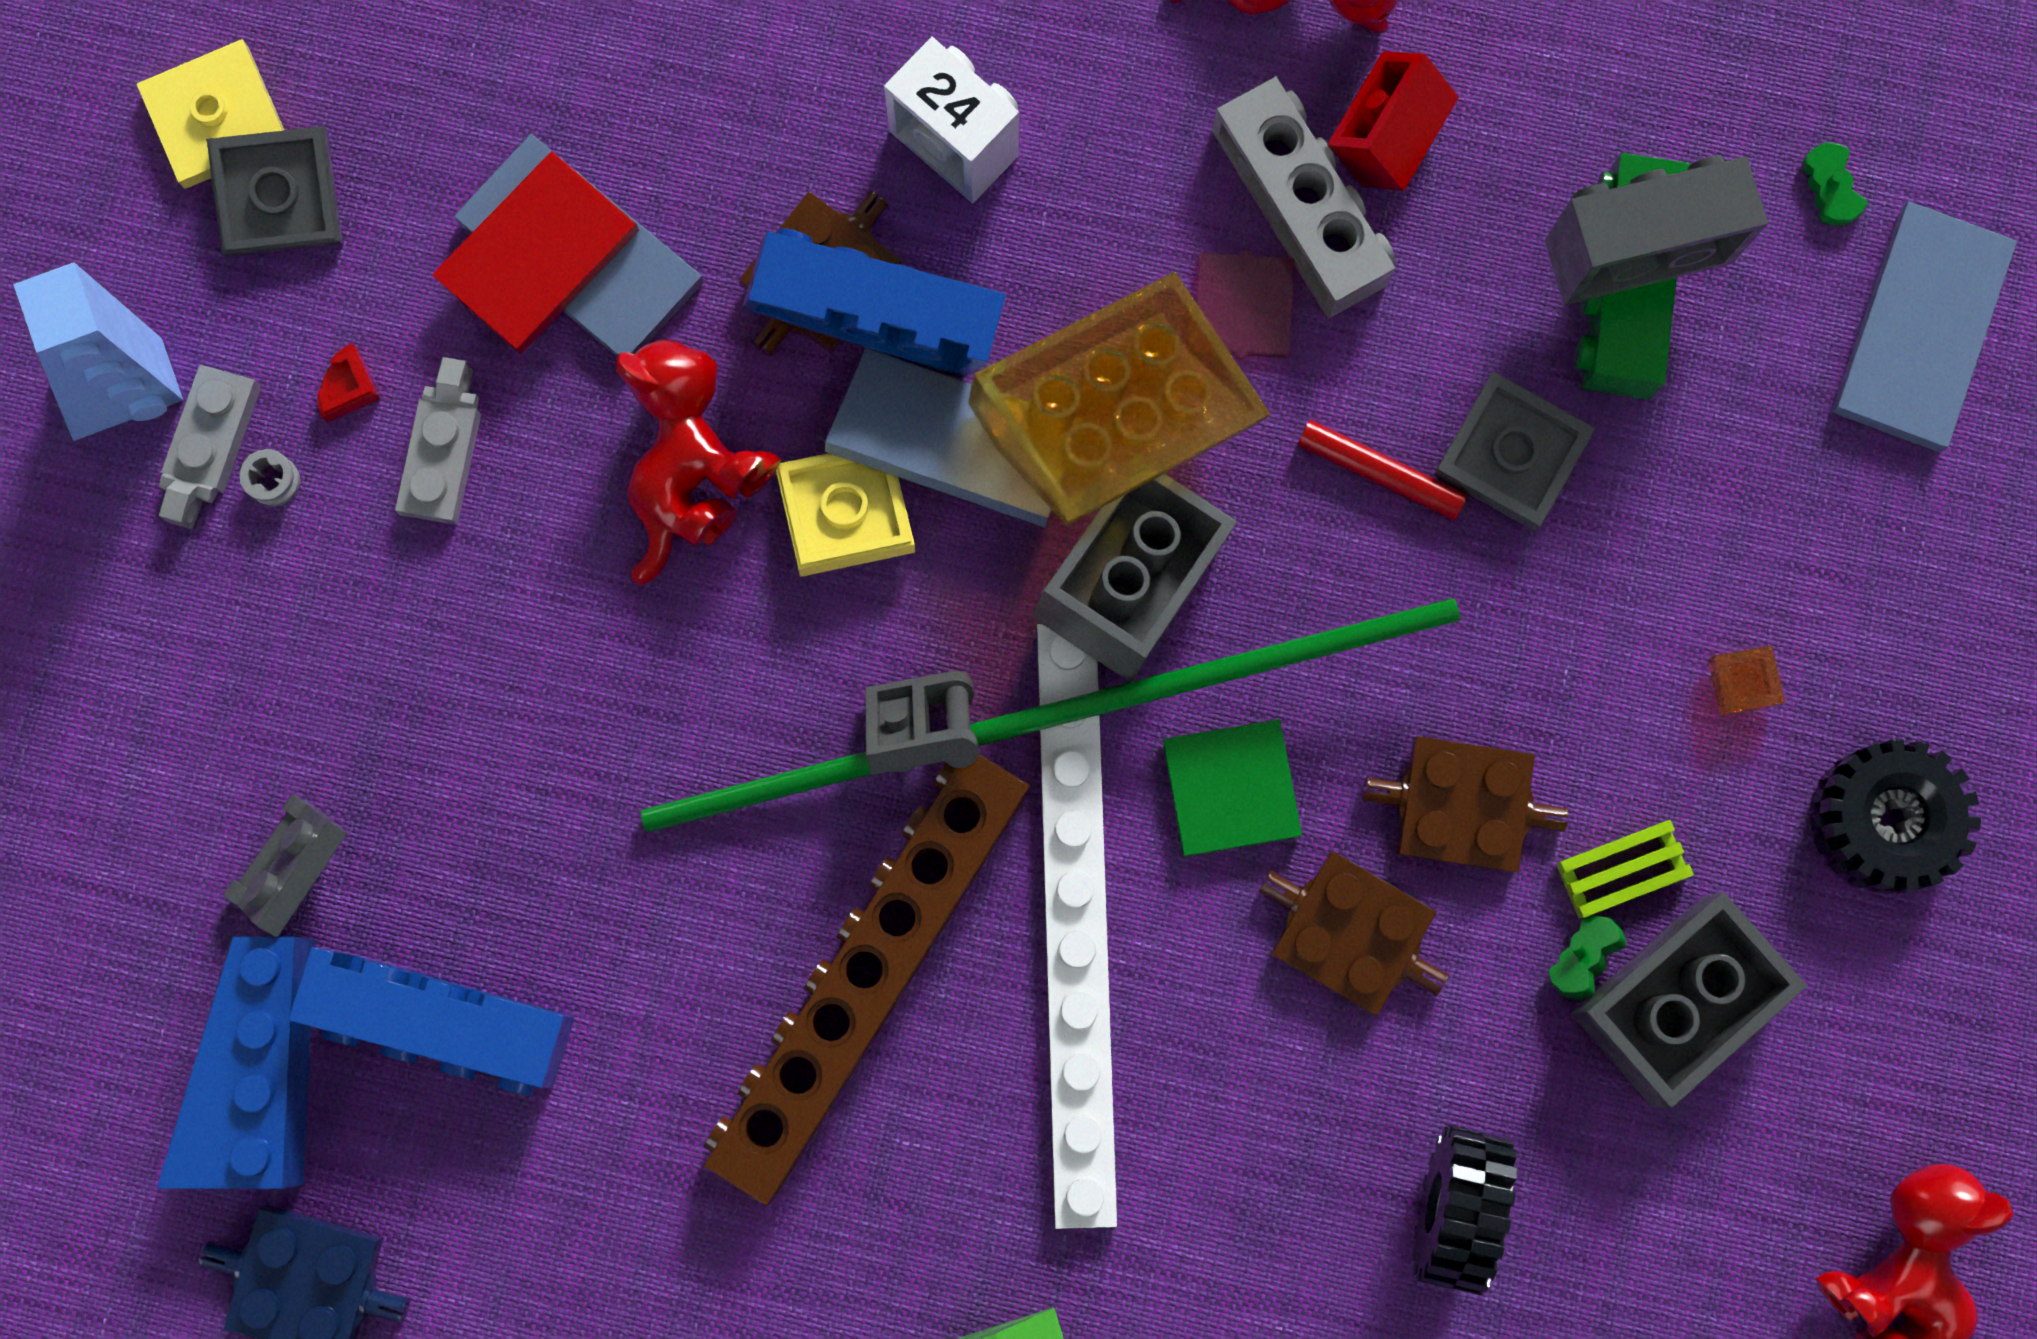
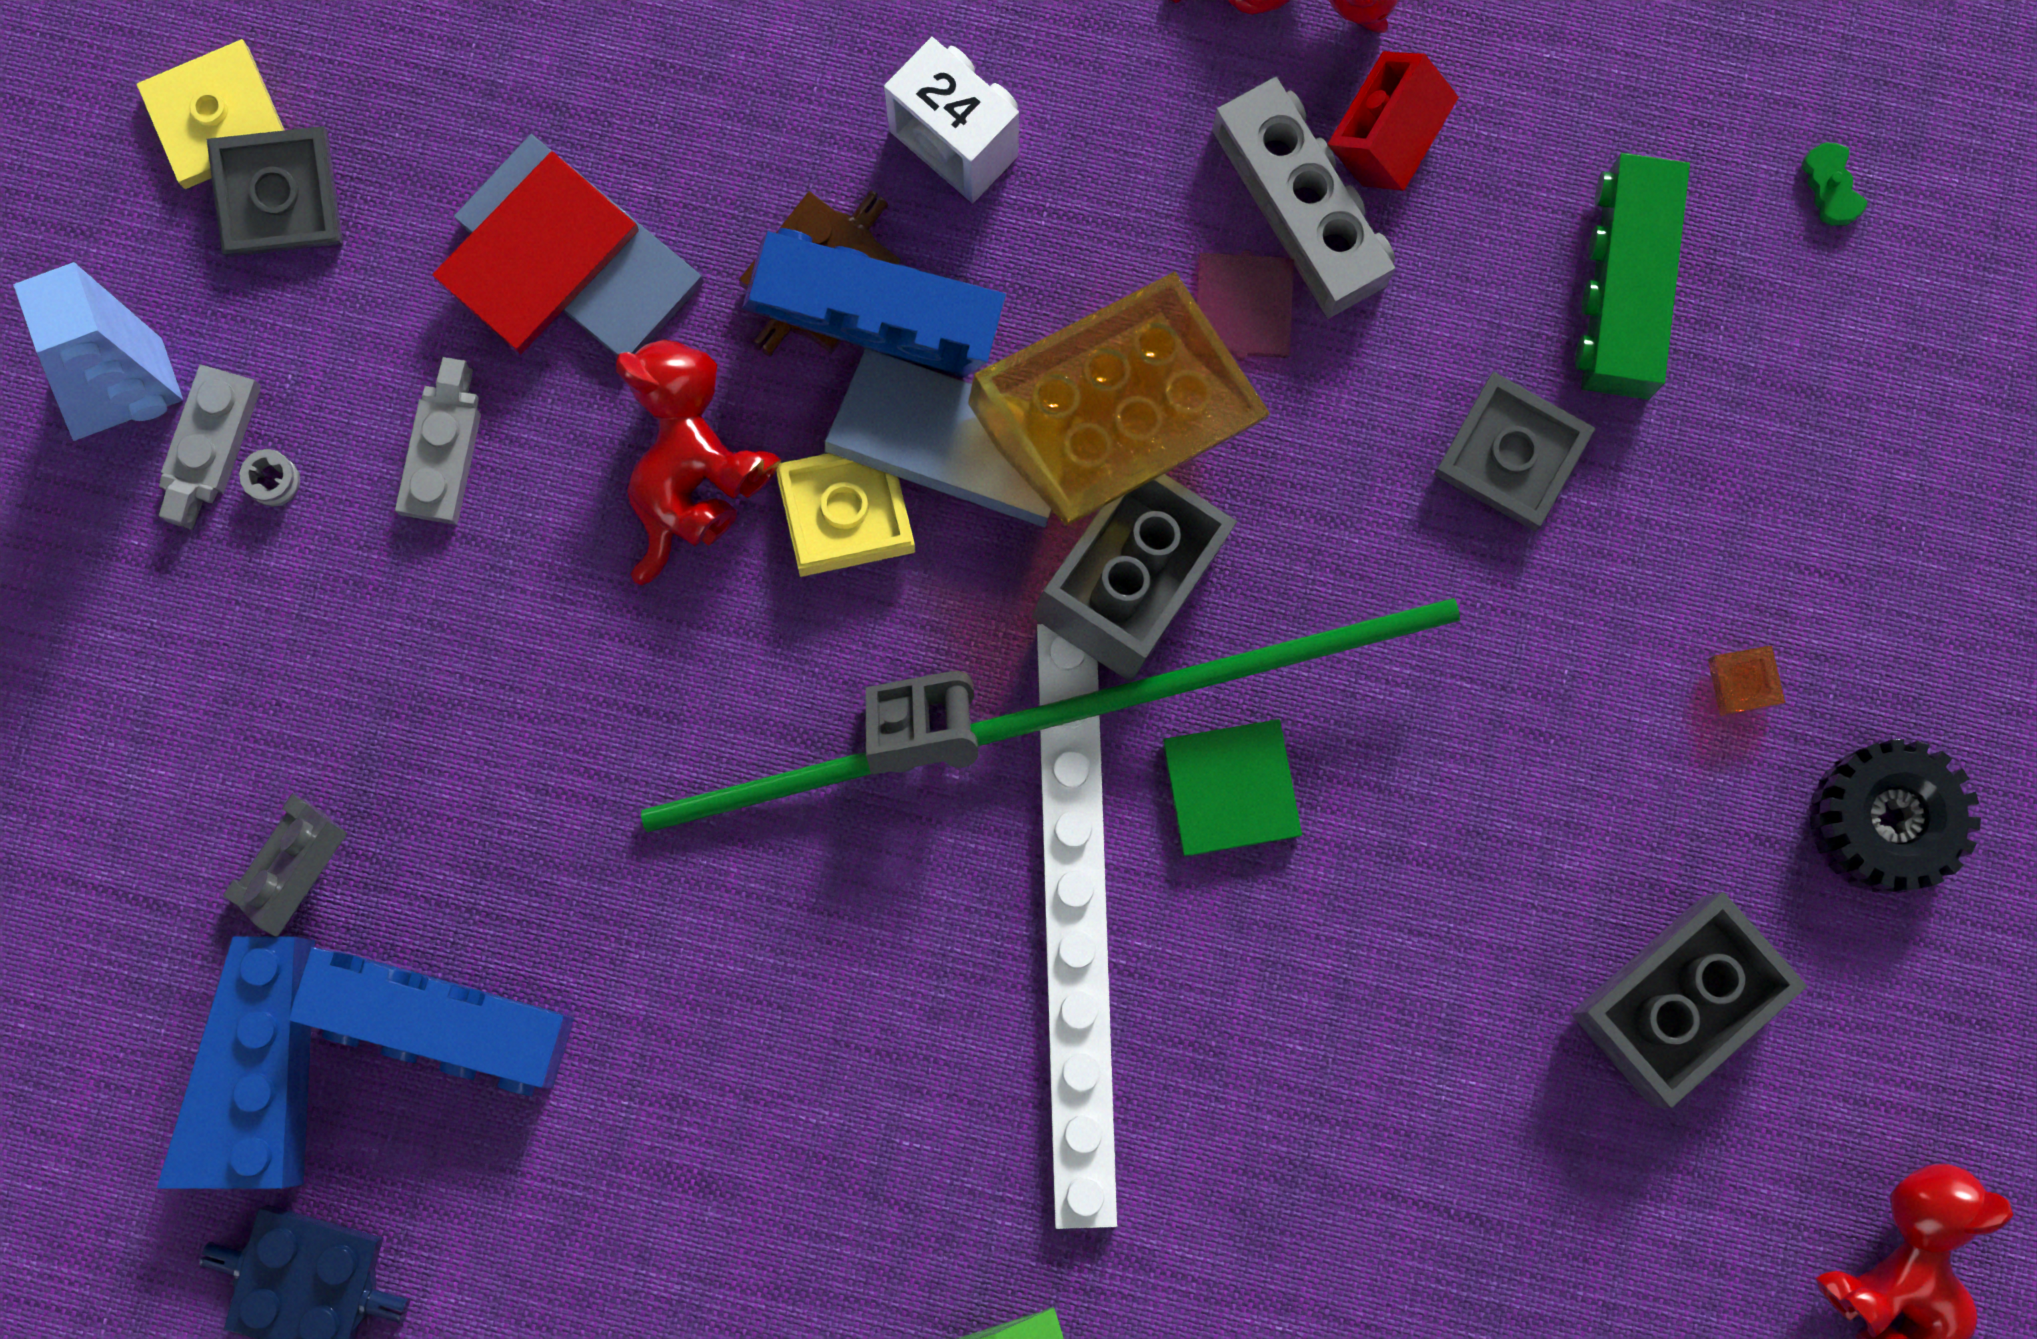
red tile [317,343,381,423] -> none
reddish brown brick [704,753,1030,1206] -> none
reddish brown plate [1258,850,1449,1016] -> none
red piece [1297,419,1467,521] -> none
reddish brown plate [1362,736,1568,873] -> none
black bush [1413,1125,1517,1296] -> none
dark grey brick [1545,155,1768,305] -> none
green piece [1549,915,1626,1000] -> none
lime tile [1556,820,1694,919] -> none
sand blue tile [1831,201,2017,453] -> none

